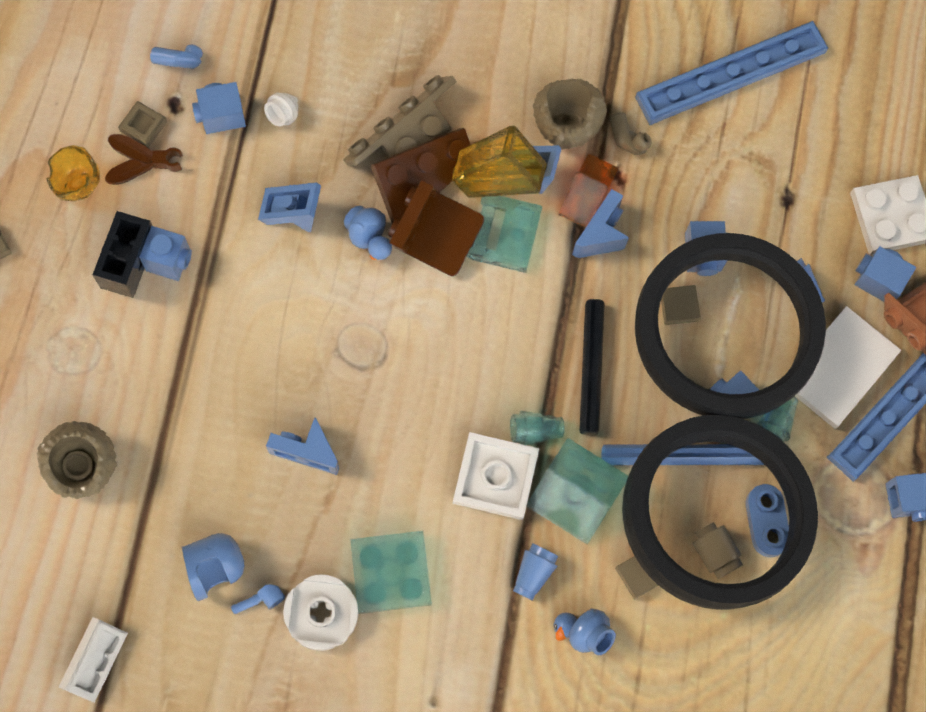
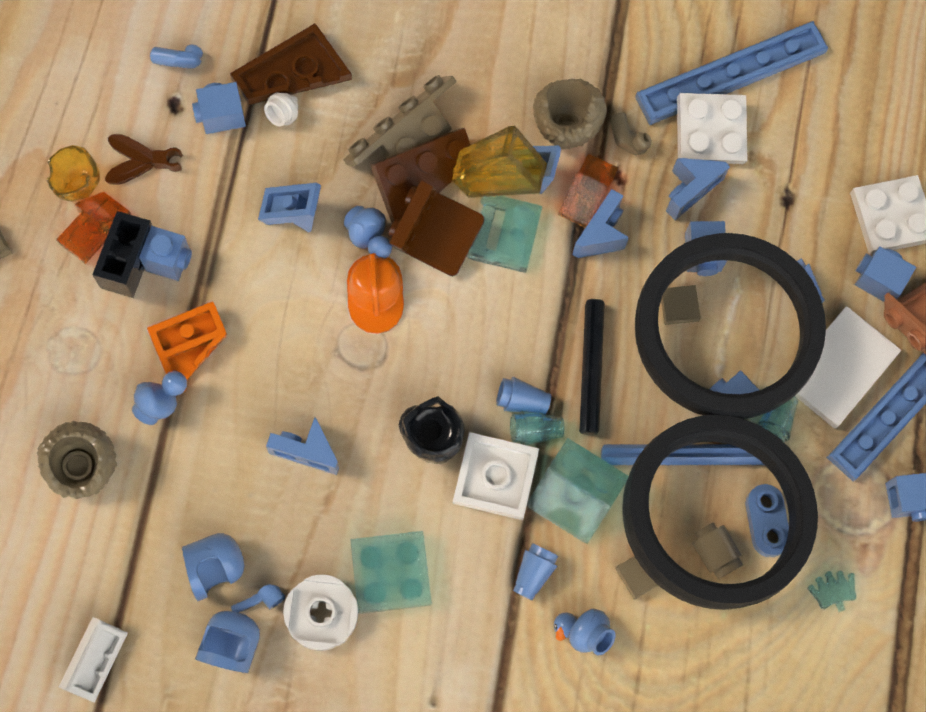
dark tan tile [118,101,167,148] -> none
none -> clear orange slope [56,191,131,264]
none -> medium blue animal [132,371,187,425]
none -> orange wing [147,301,227,380]
none -> medium blue helmet [195,611,260,673]
none -> reddish brown wing [230,23,352,105]
none -> orange piece [347,253,404,334]
none -> black hair [398,396,465,464]
none -> medium blue cone [496,377,551,414]
none -> medium blue slope [666,158,730,220]
none -> white plate [677,93,747,164]
none -> clear light blue piece [807,570,856,612]

